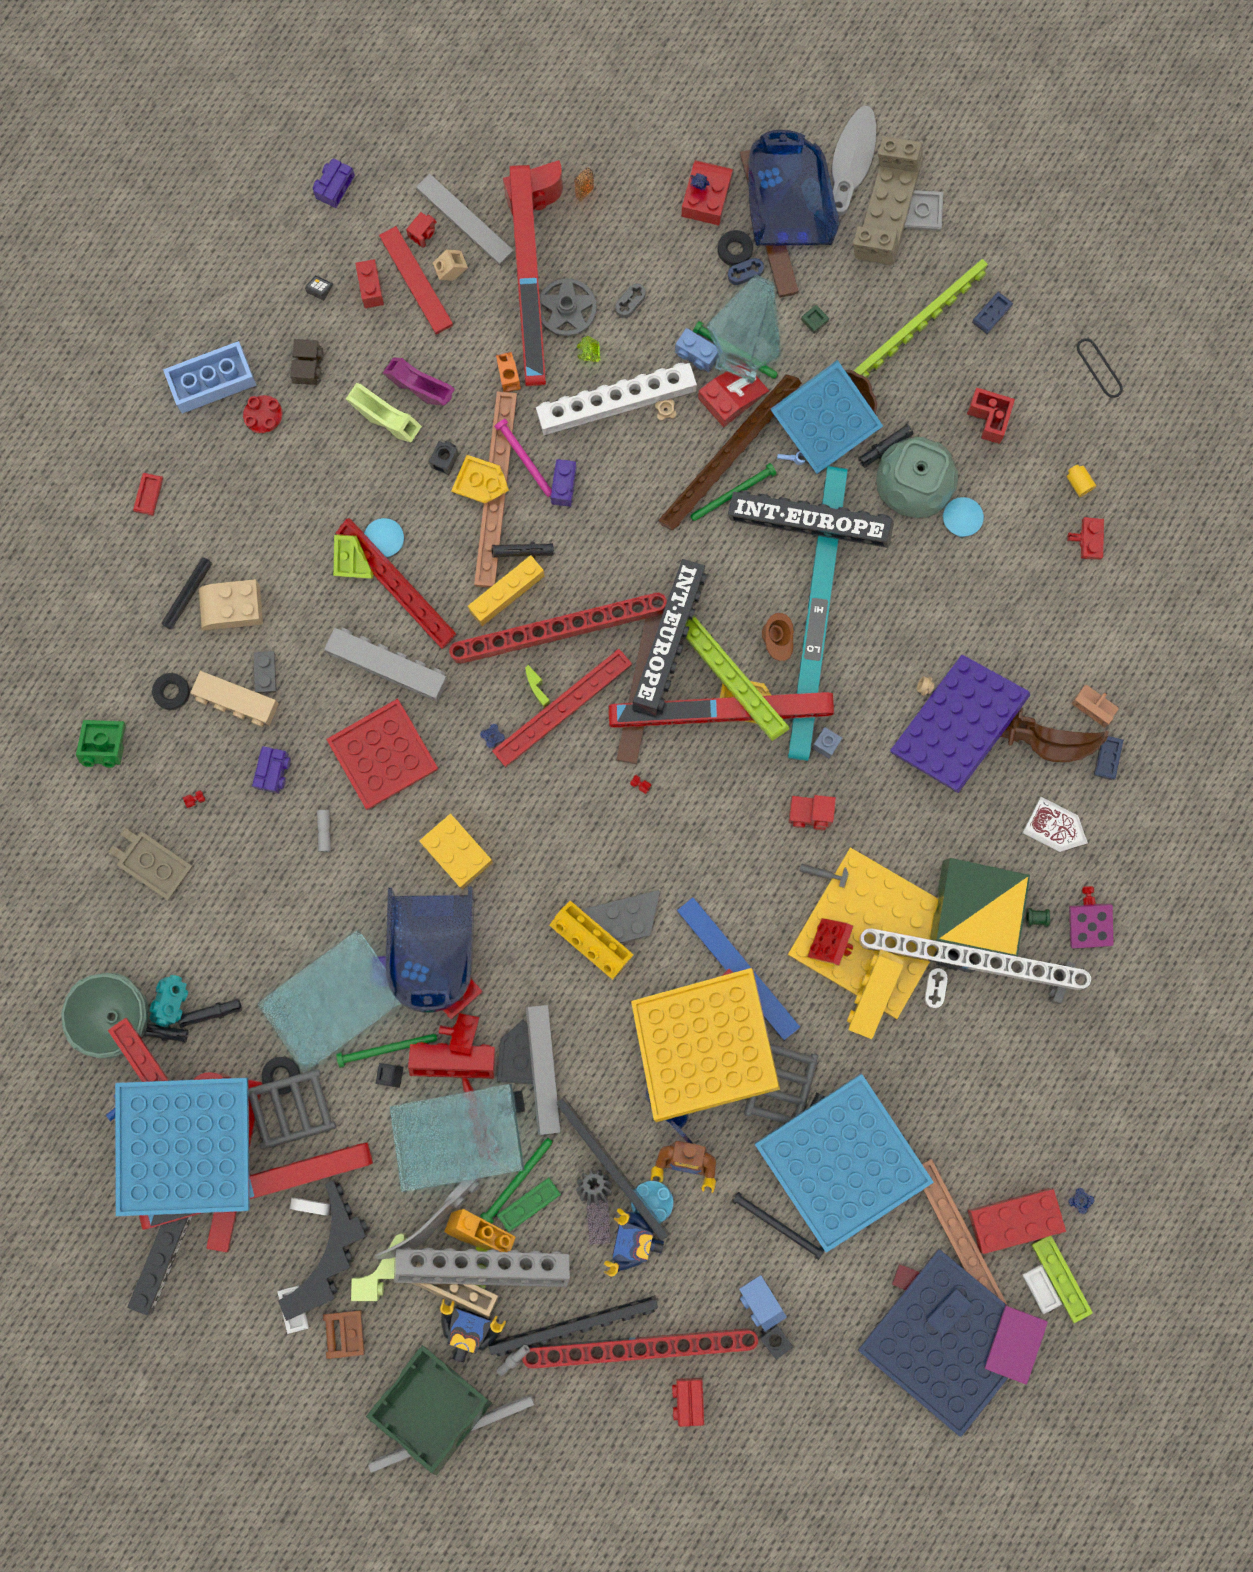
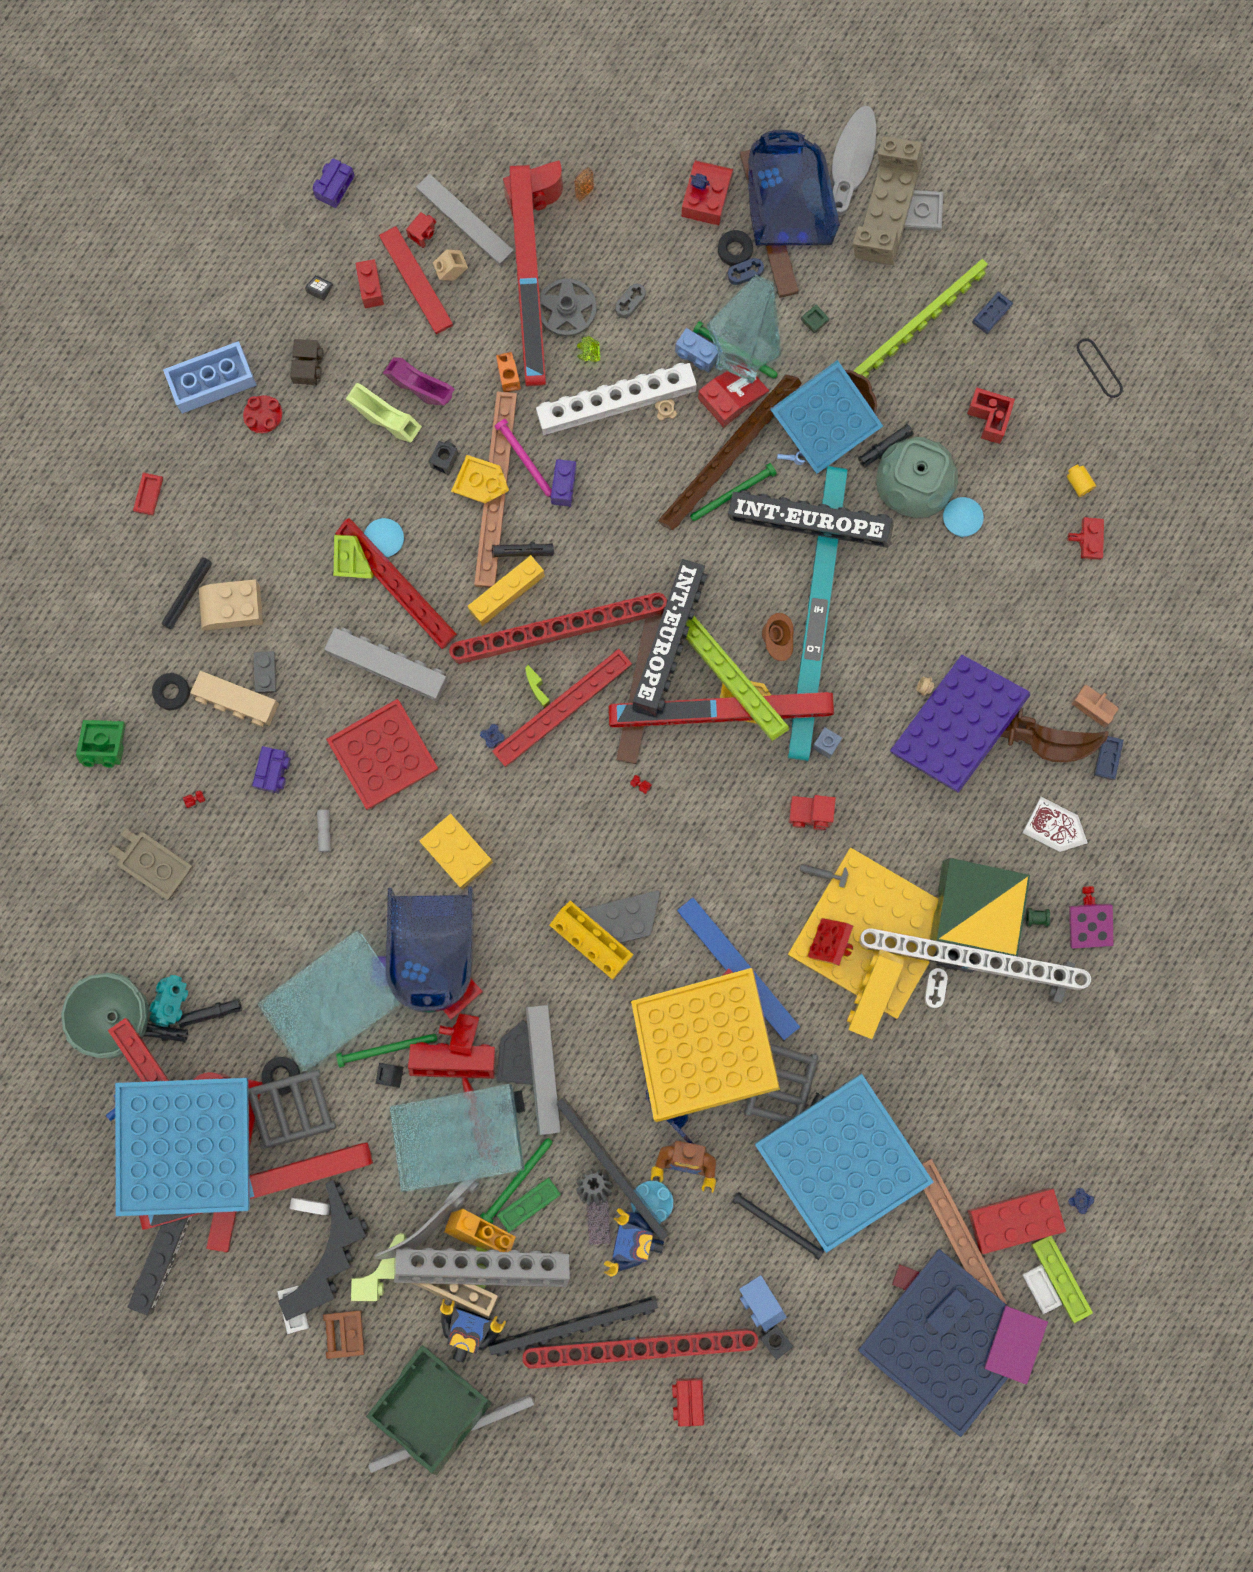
light grey bar [497,1345,530,1376] -> none

